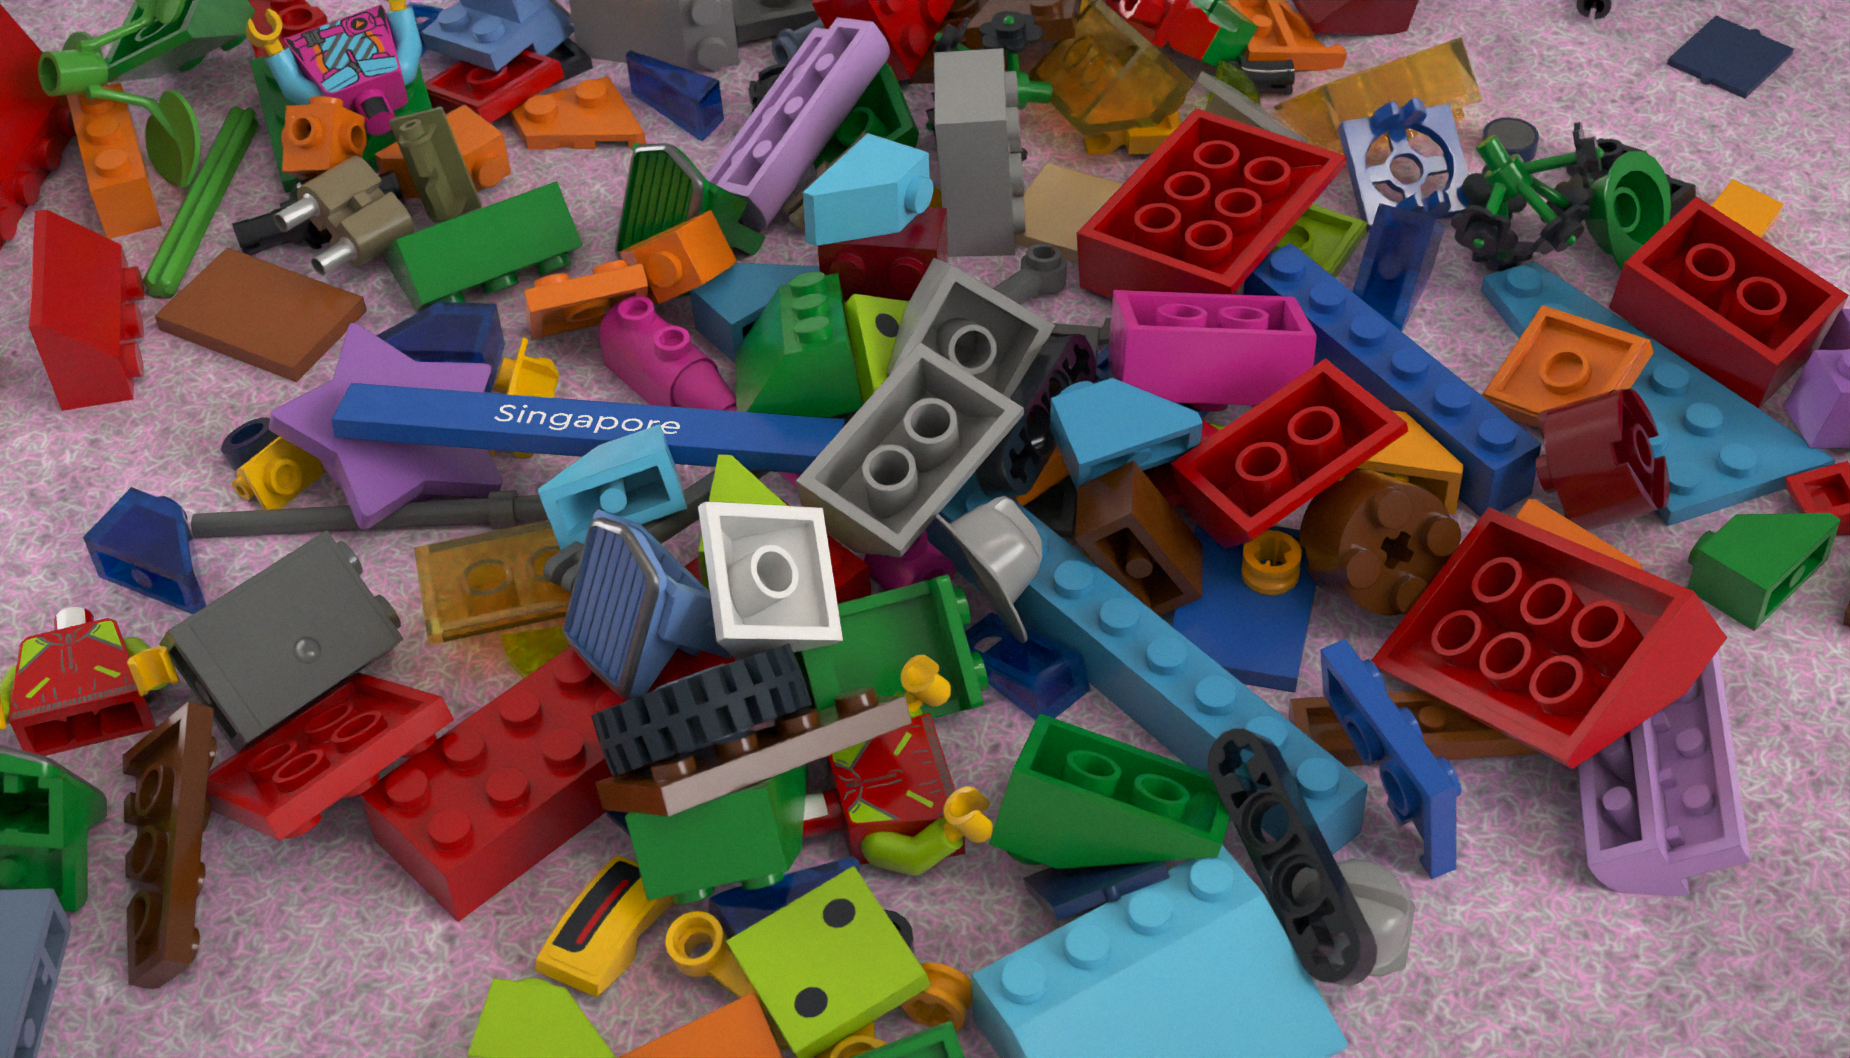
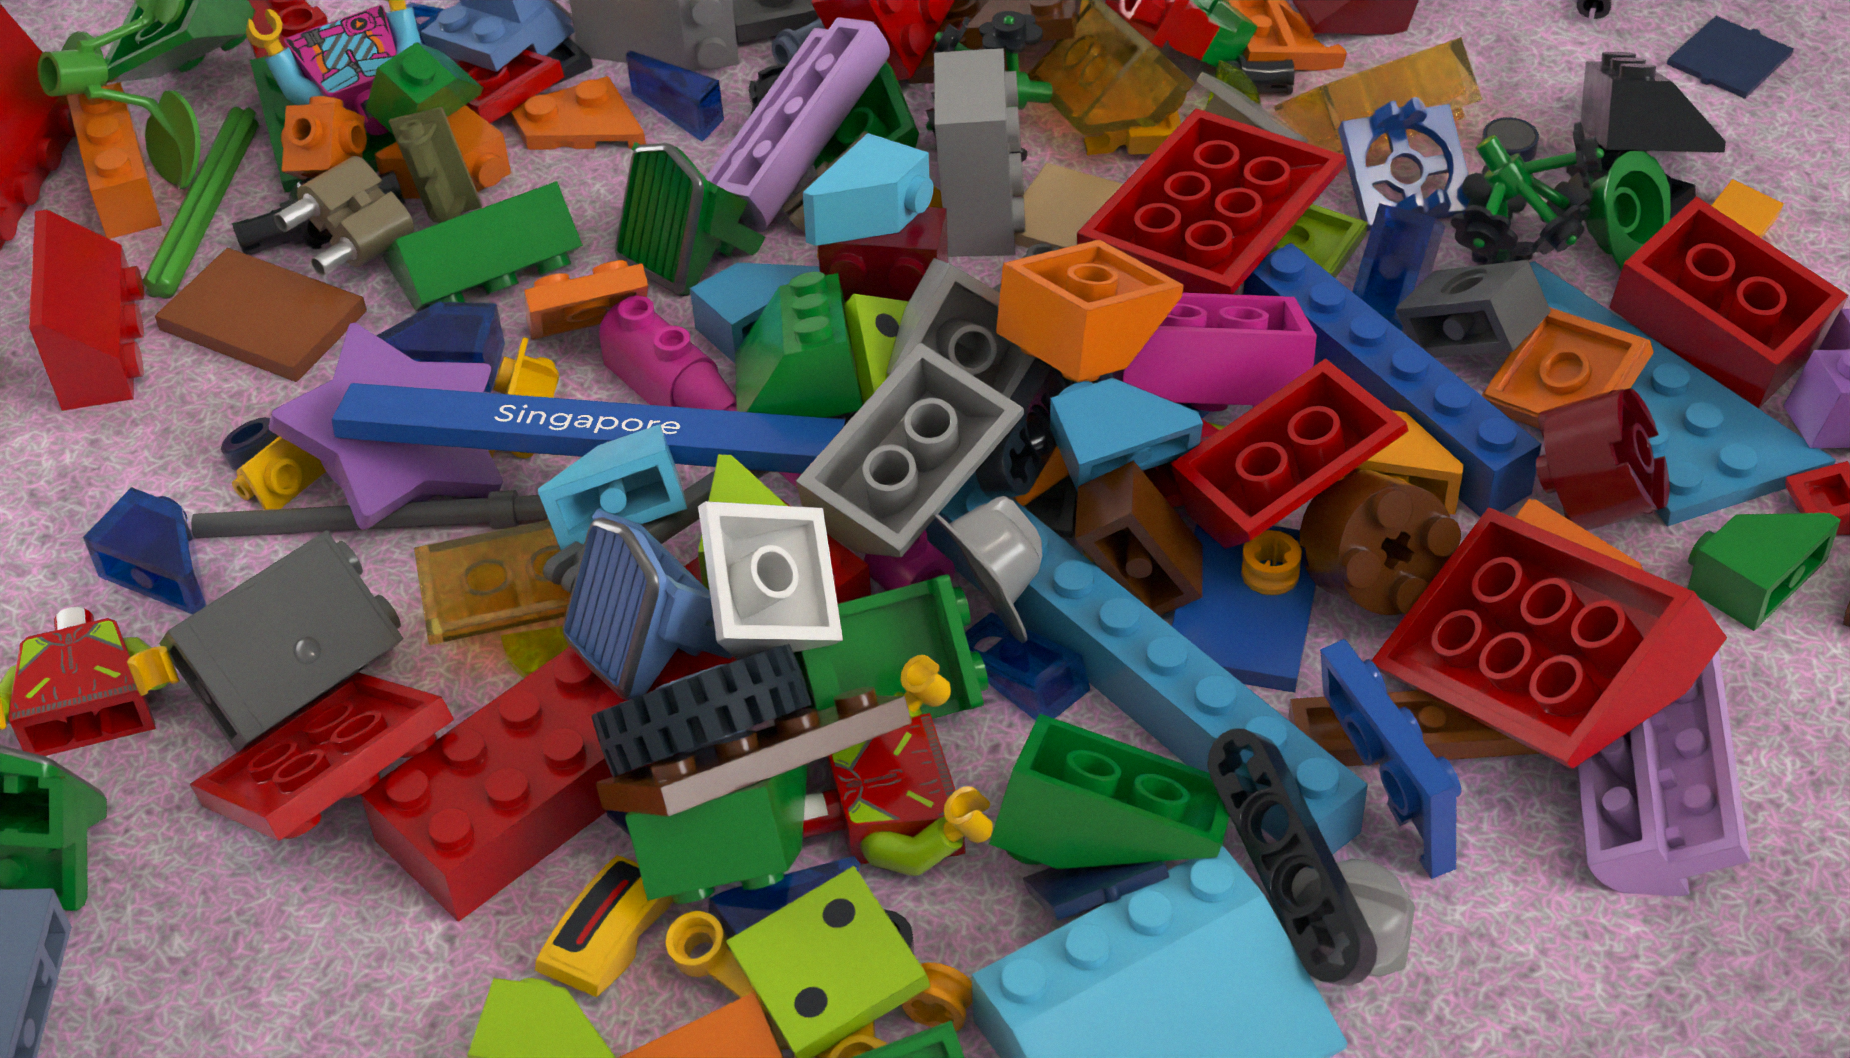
reddish brown wing [122,701,217,989] -> none
orange slope [619,210,738,304] -> none
none -> green slope [365,42,483,135]
none -> orange slope [996,240,1184,382]
none -> dark grey brick [1395,260,1551,358]
none -> black slope [1581,52,1726,153]

